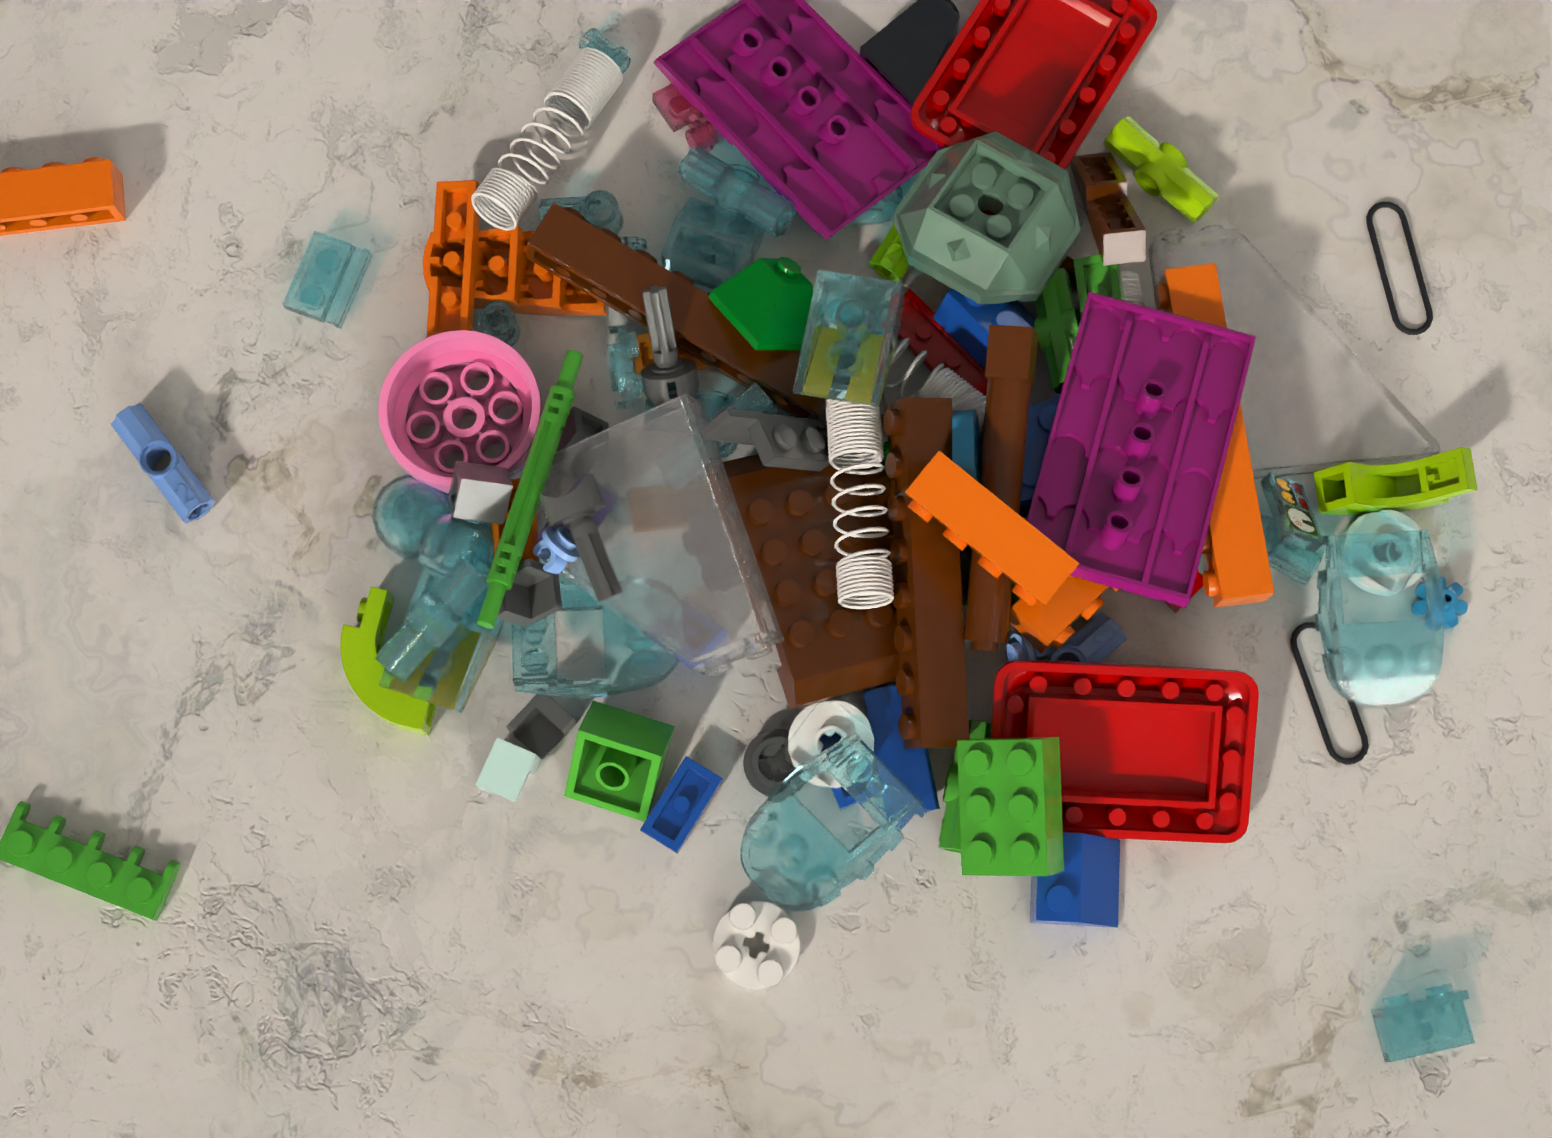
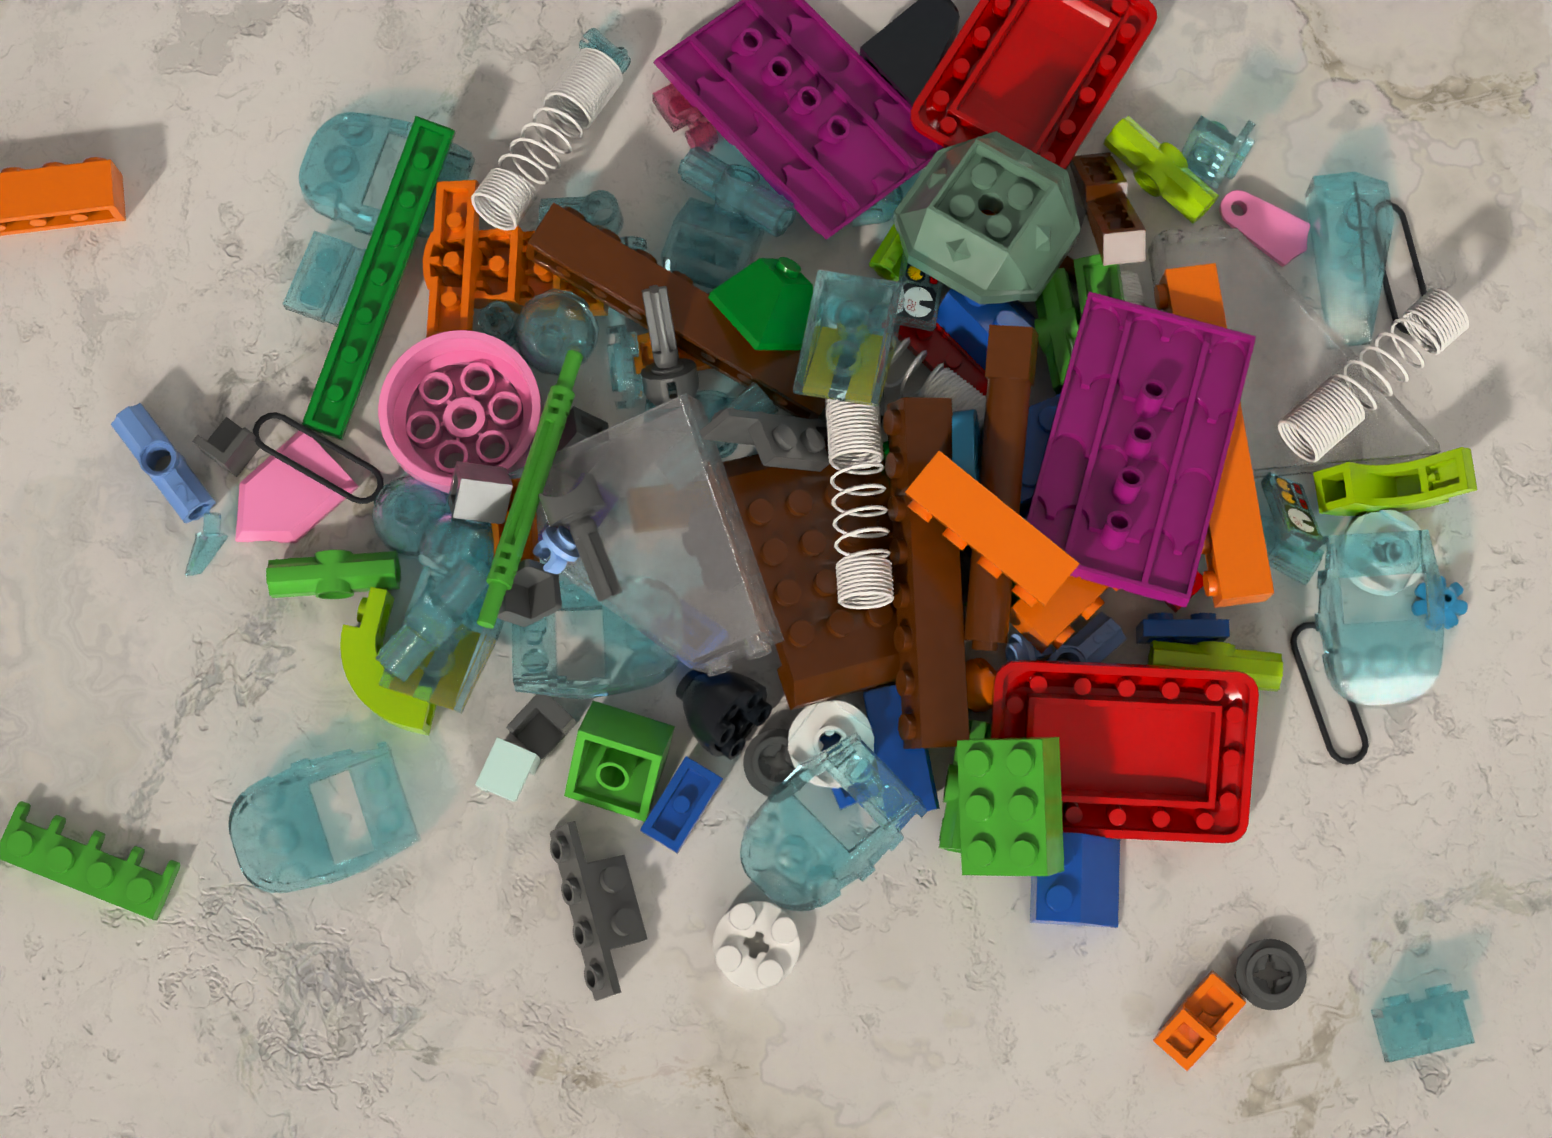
none -> clear light blue bar [184,512,228,576]
none -> dark grey panel [192,417,260,477]
none -> clear light blue slope [228,742,421,893]
none -> bright pink tile [235,431,359,543]
none -> black piece [253,412,384,504]
none -> bright green piece [266,550,401,599]
none -> clear light blue slope [299,112,475,238]
none -> green tile [301,116,456,441]
none -> clear light blue cylinder [514,289,599,376]
none -> dark grey bracket [550,821,647,1001]
none -> black piece [676,669,772,760]
none -> tile [892,251,942,331]
none -> orange piece [965,658,997,712]
none -> blue plate [1136,612,1230,644]
none -> lime piece [1148,641,1283,692]
none -> orange slope [1153,970,1246,1071]
none -> clear light blue bracket [1181,115,1256,189]
none -> bright pink piece [1219,190,1310,267]
none -> dark grey gear [1234,939,1307,1011]
none -> white piece [1278,288,1469,462]
none -> clear light blue wedge [1305,172,1394,349]

